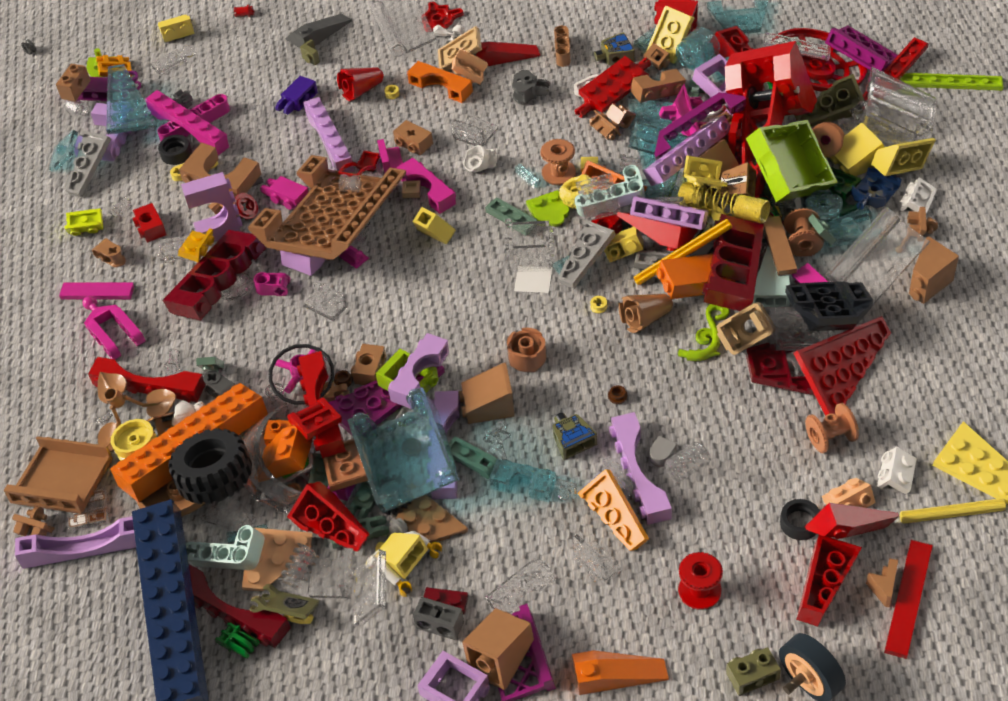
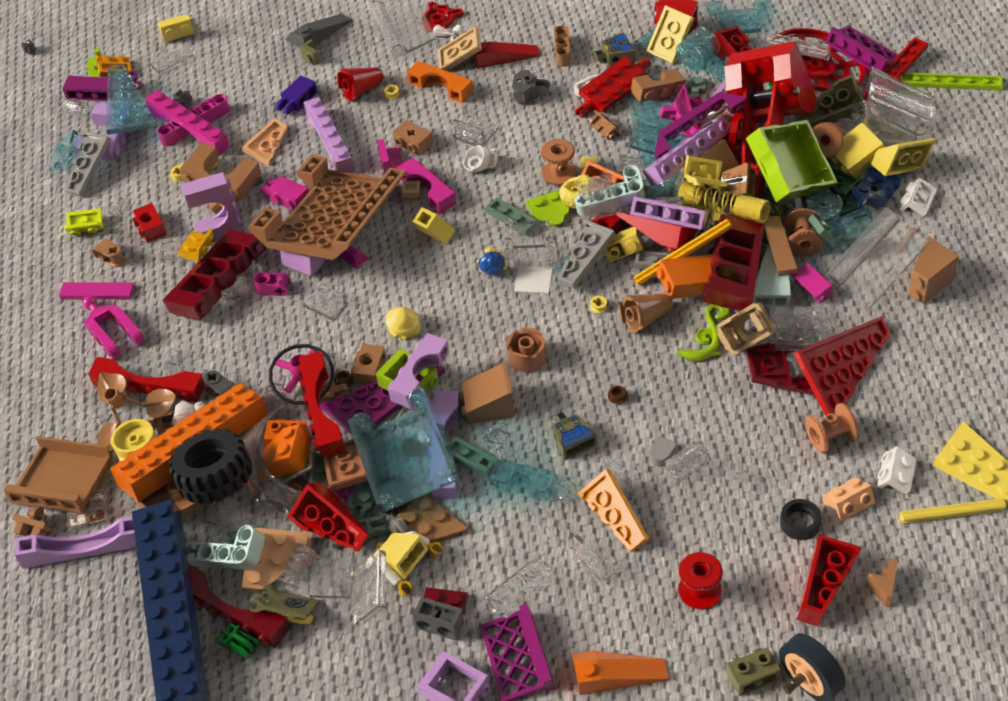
medium nougat brick [56,63,91,102] -> none
black tyre [158,135,192,165] -> none
sand green plate [196,357,224,372] -> none
red pin [234,5,254,17] -> none
red gear [234,193,258,220] -> none
red plate [287,397,342,440] -> none
red piece [338,150,380,178] -> none
clear wheel [339,174,361,193] -> none
light nougat bracket [452,48,488,85] -> none
medium nougat slope [462,608,534,690] -> none
clear light blue axle [515,164,541,188] -> none
medium nougat brick [605,104,636,129] -> none
lavender arch [609,412,672,525] -> none
medium nougat brick [644,42,670,70] -> none
lavender window [692,54,727,97] -> none
black piece [785,282,873,331] -> none
red wedge [805,502,899,539] -> none
red tile [884,540,933,659] -> none
medium nougat hips [907,207,938,242] -> none
none -> light nougat wing [242,118,288,166]
none -> light yellow hair [386,307,421,340]
none -> blue piece [477,247,507,276]

